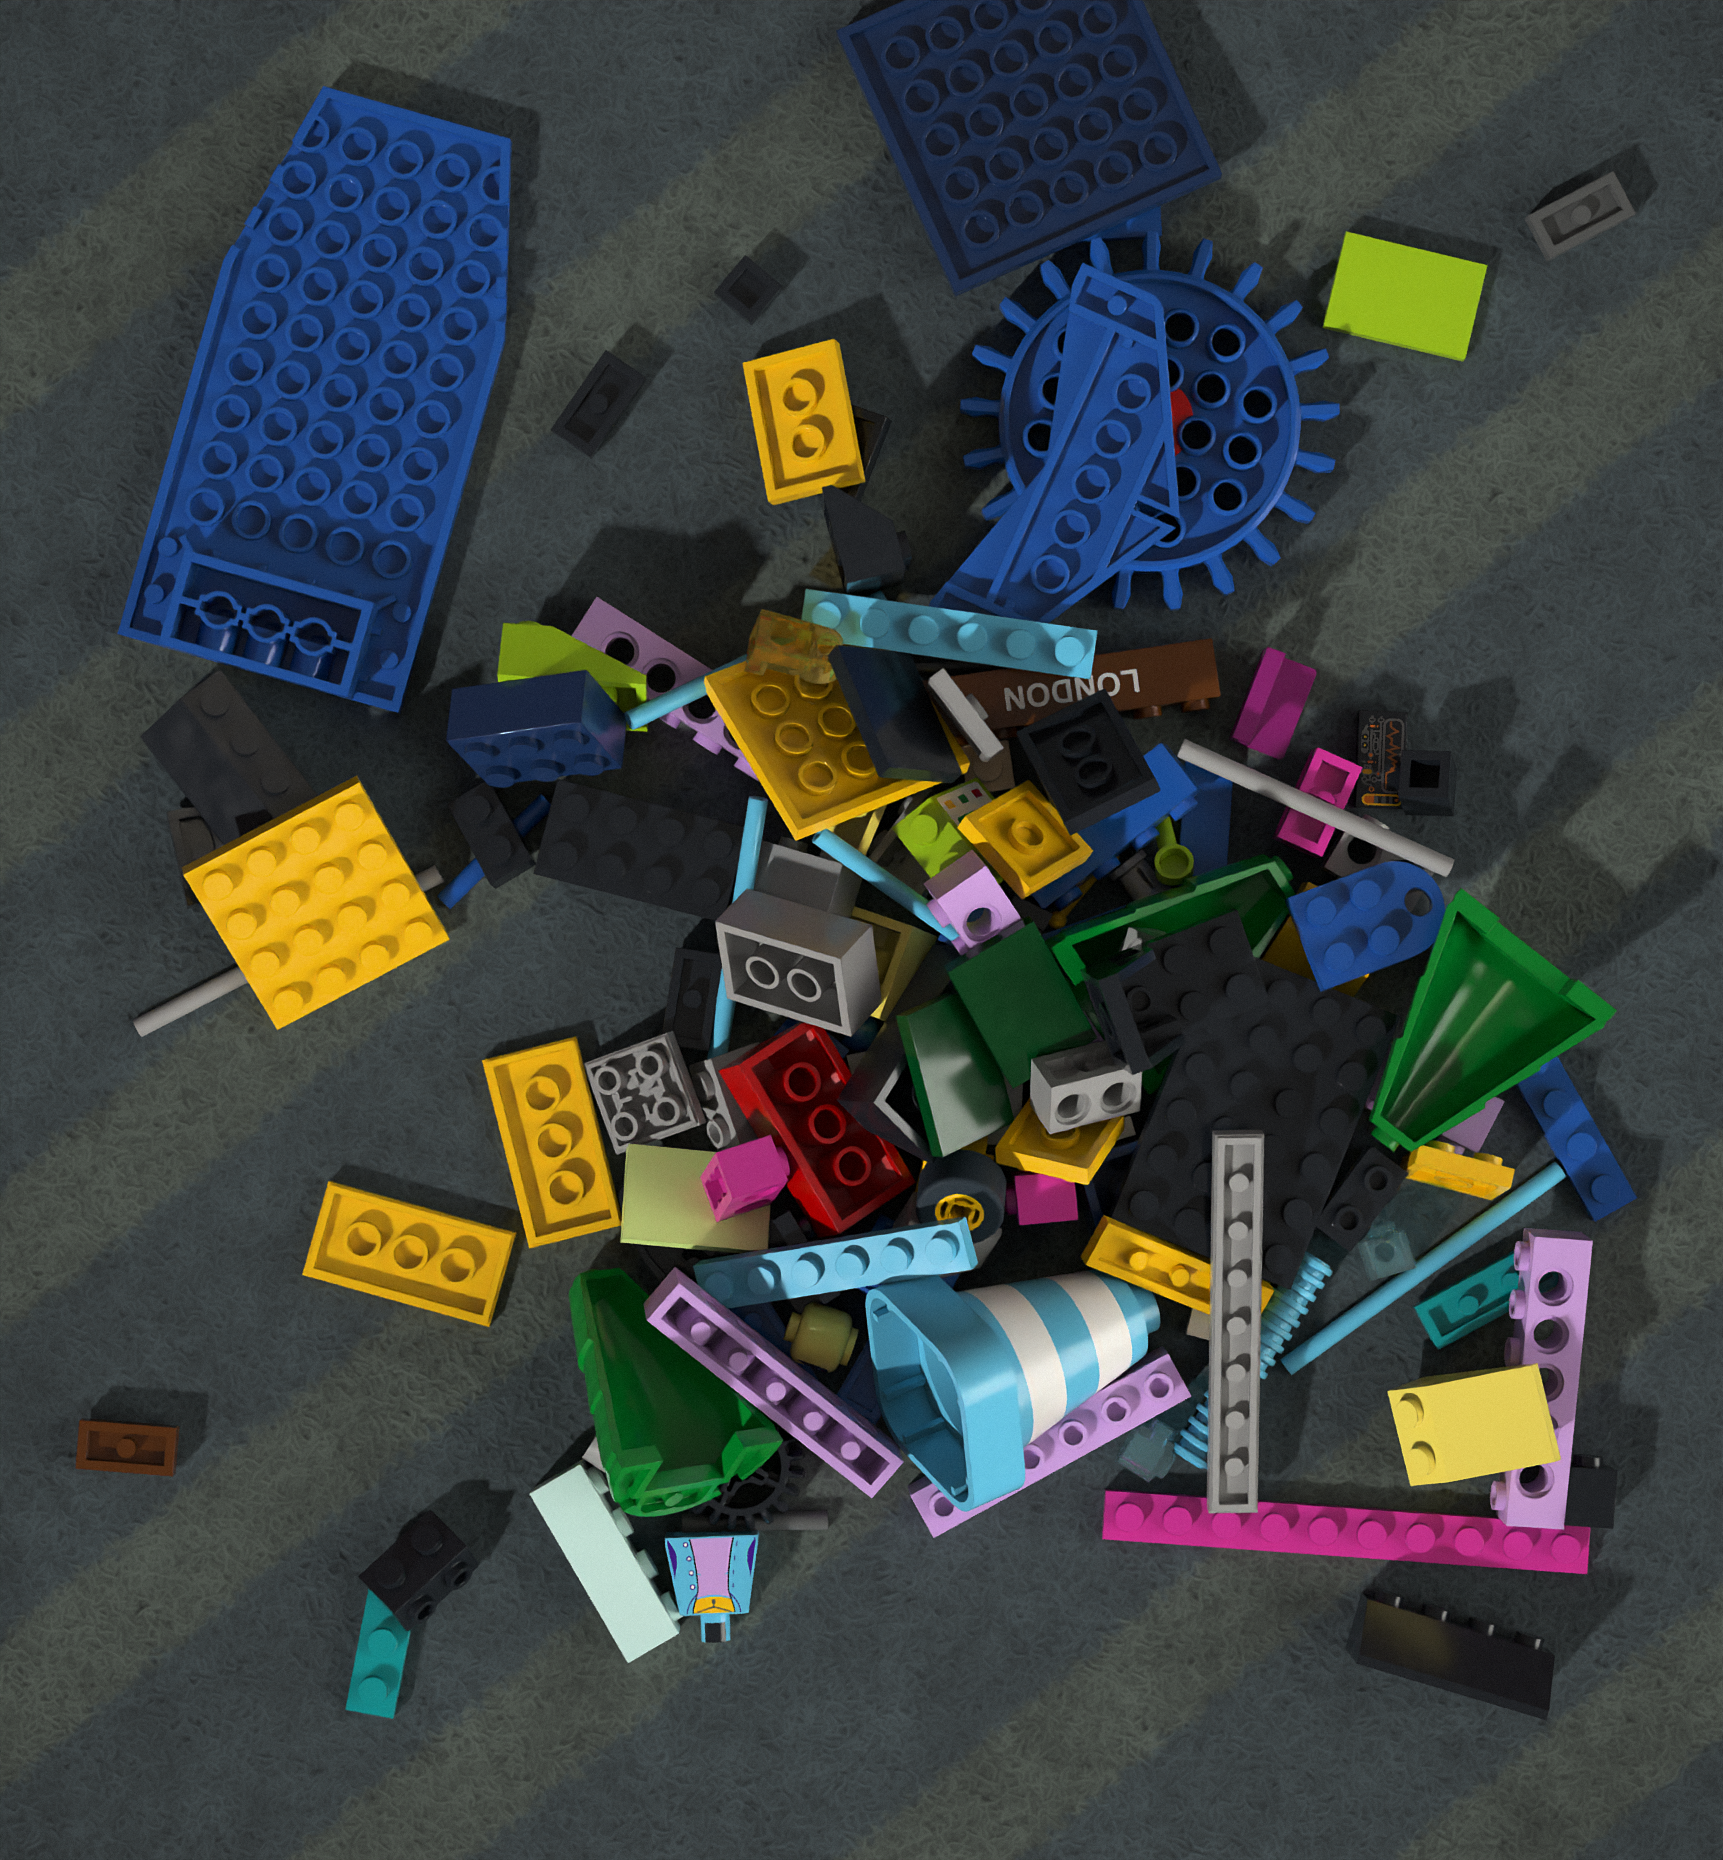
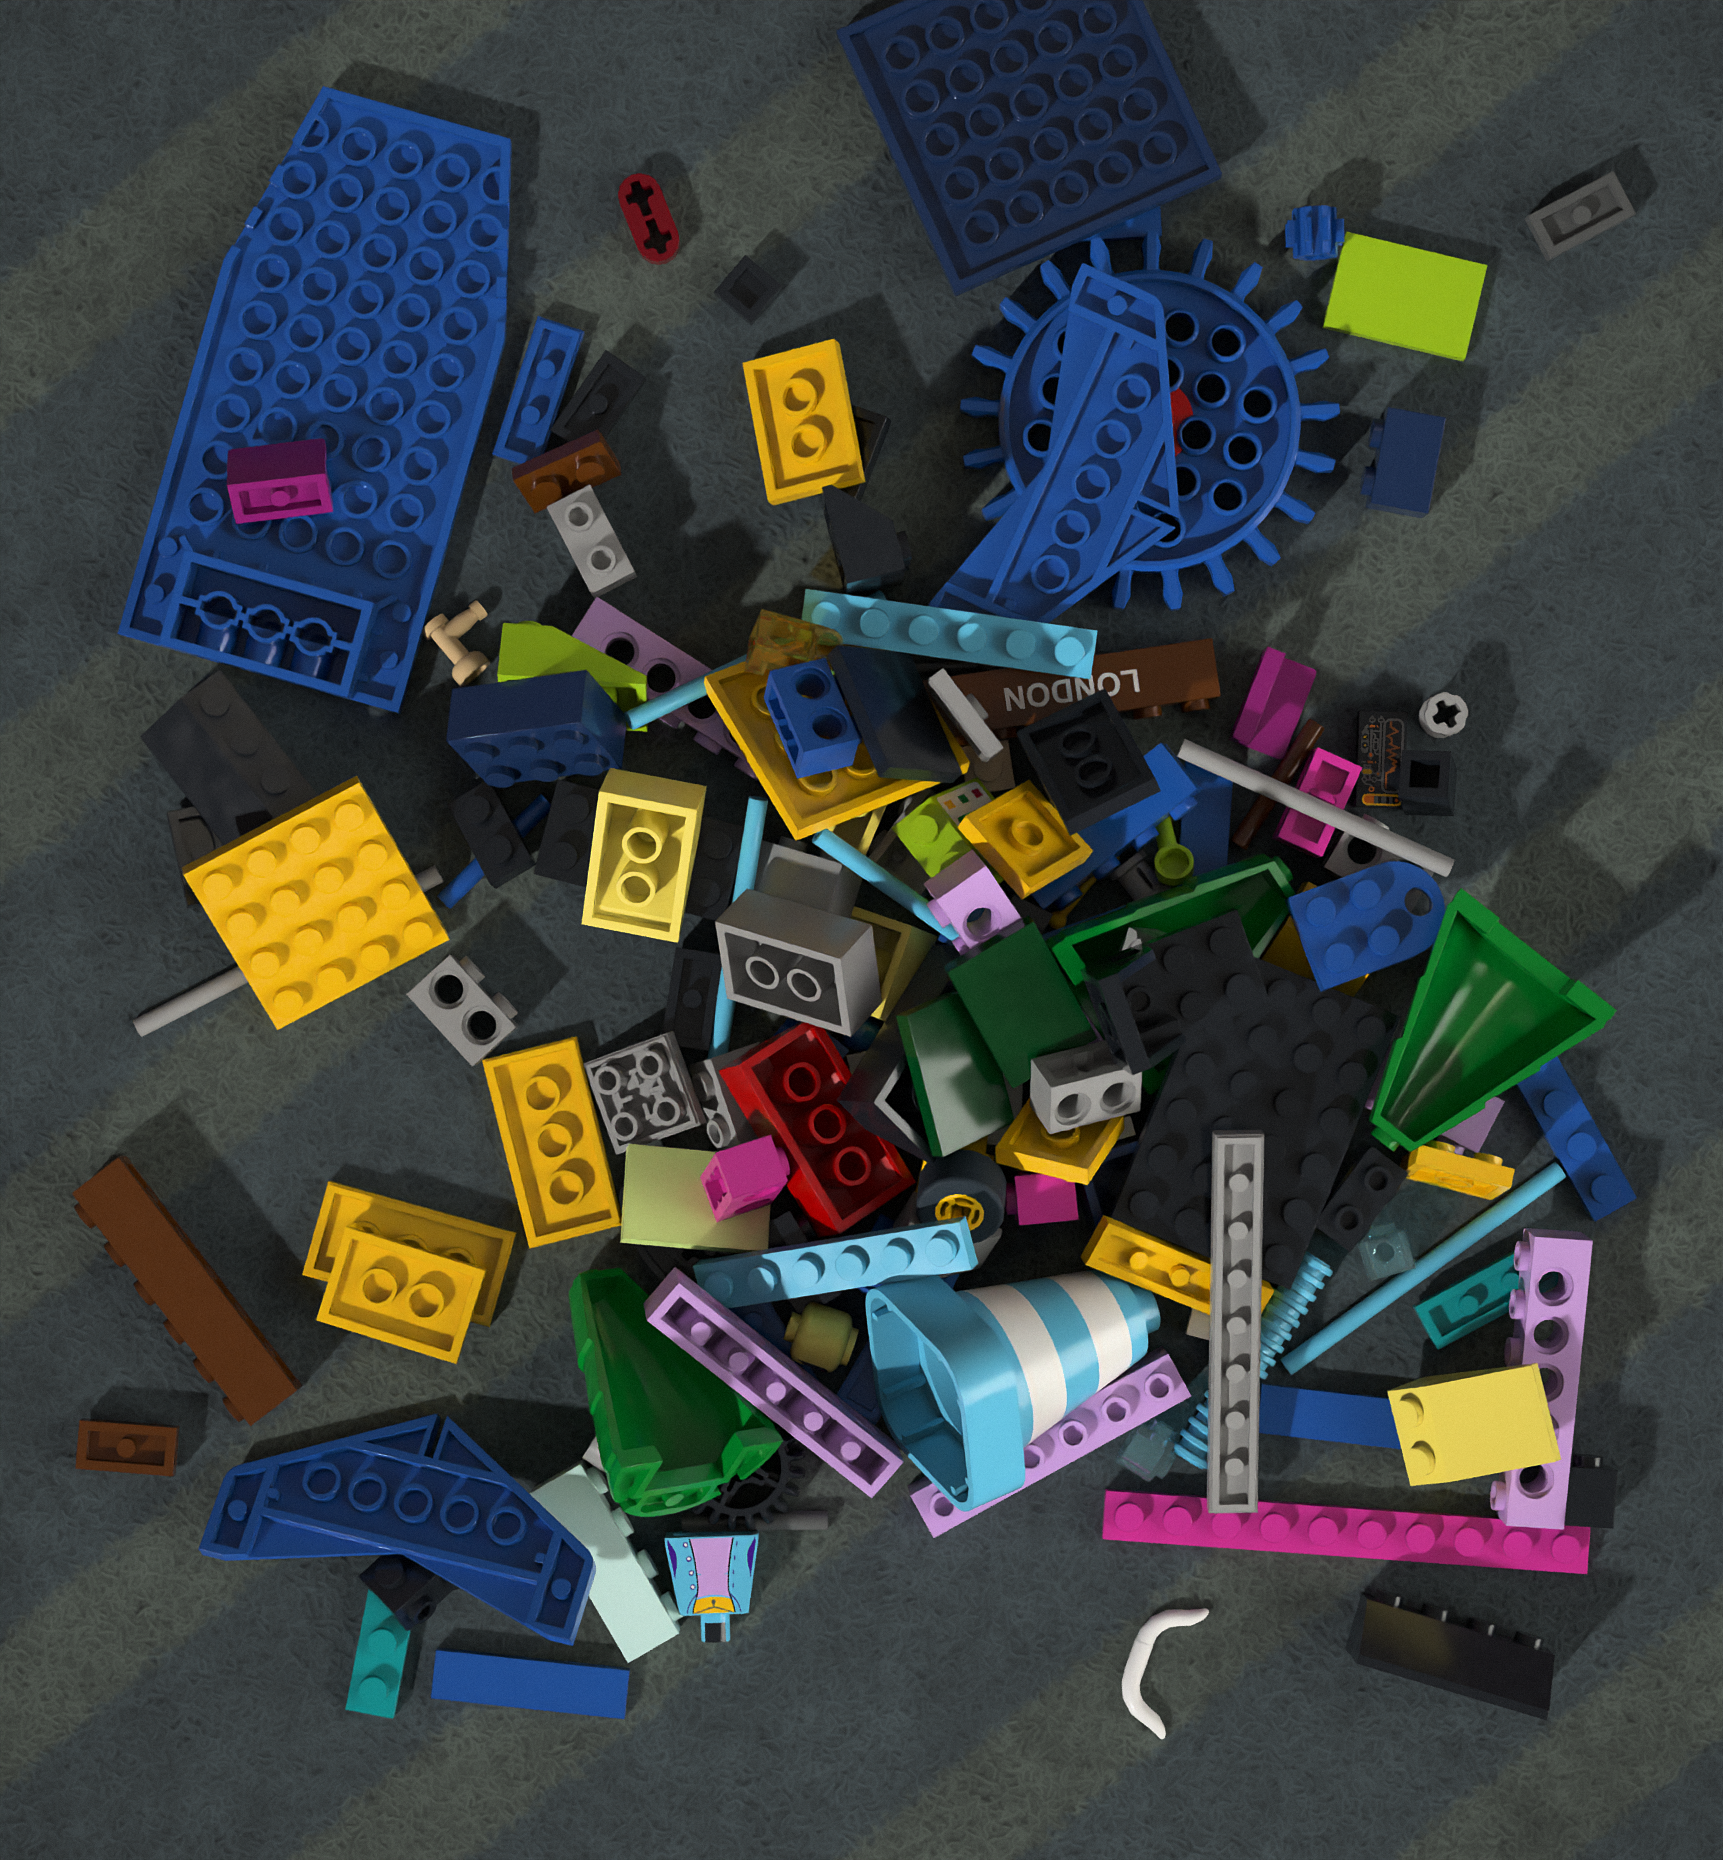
none -> reddish brown brick [72,1156,303,1426]
none -> blue wing [199,1413,596,1646]
none -> magenta panel [227,438,333,524]
none -> yellow plate [316,1225,487,1364]
none -> light grey brick [406,955,519,1067]
none -> tan piece [422,600,490,687]
none -> blue tile [431,1647,630,1719]
none -> blue tile [492,316,585,464]
none -> reddish brown plate [511,429,622,513]
none -> light grey brick [547,485,637,599]
none -> light yellow slope [582,768,707,943]
none -> dark red beam [618,173,680,265]
none -> blue brick [764,658,862,779]
none -> white animal [1122,1608,1209,1739]
none -> reddish brown bar [1230,719,1325,851]
none -> blue tile [1259,1383,1401,1449]
none -> blue gear [1285,205,1345,261]
none -> dark blue brick [1359,407,1446,518]
none -> light grey bush [1419,692,1468,738]

